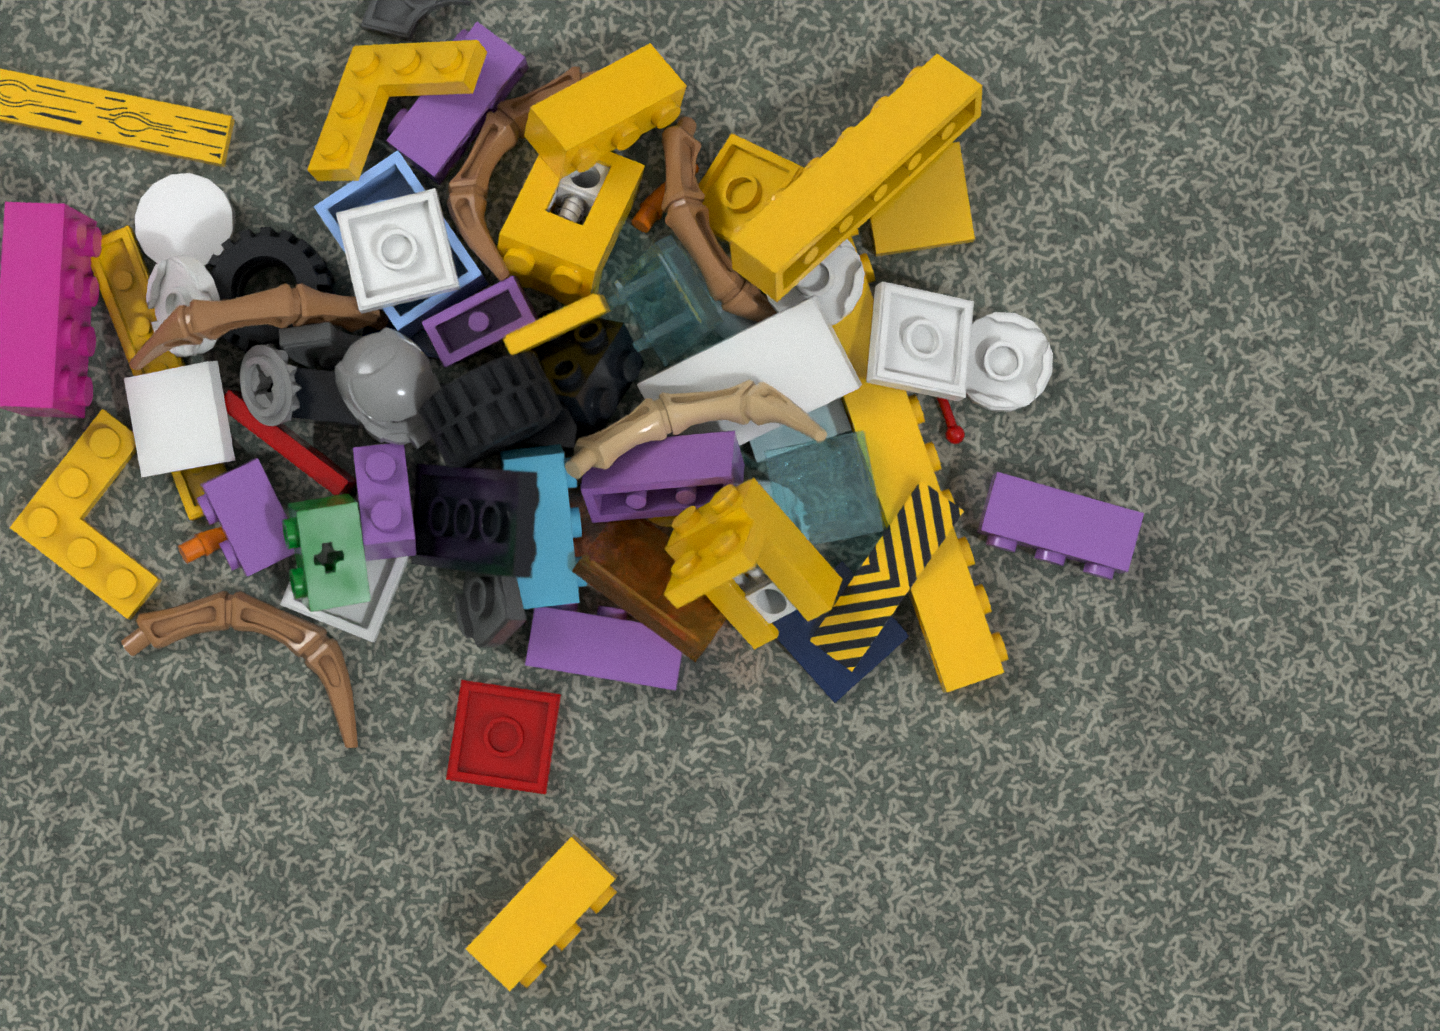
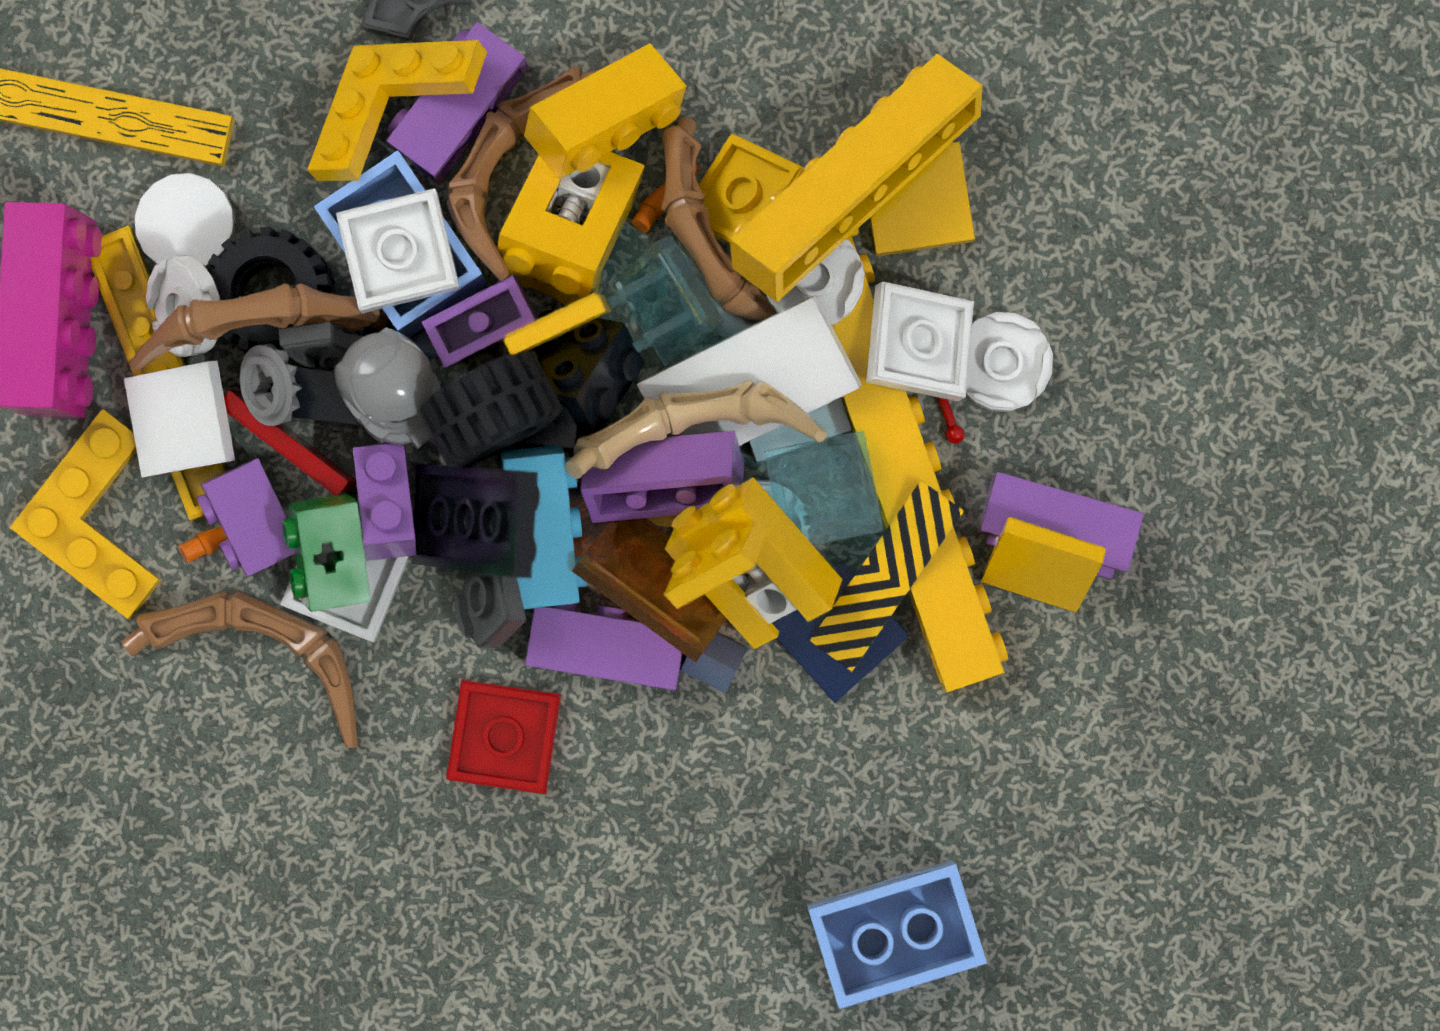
yellow brick [466,834,618,991] -> none
none -> sand blue slope [681,626,748,693]
none -> light blue brick [807,860,987,1009]
none -> yellow tile [981,517,1106,613]

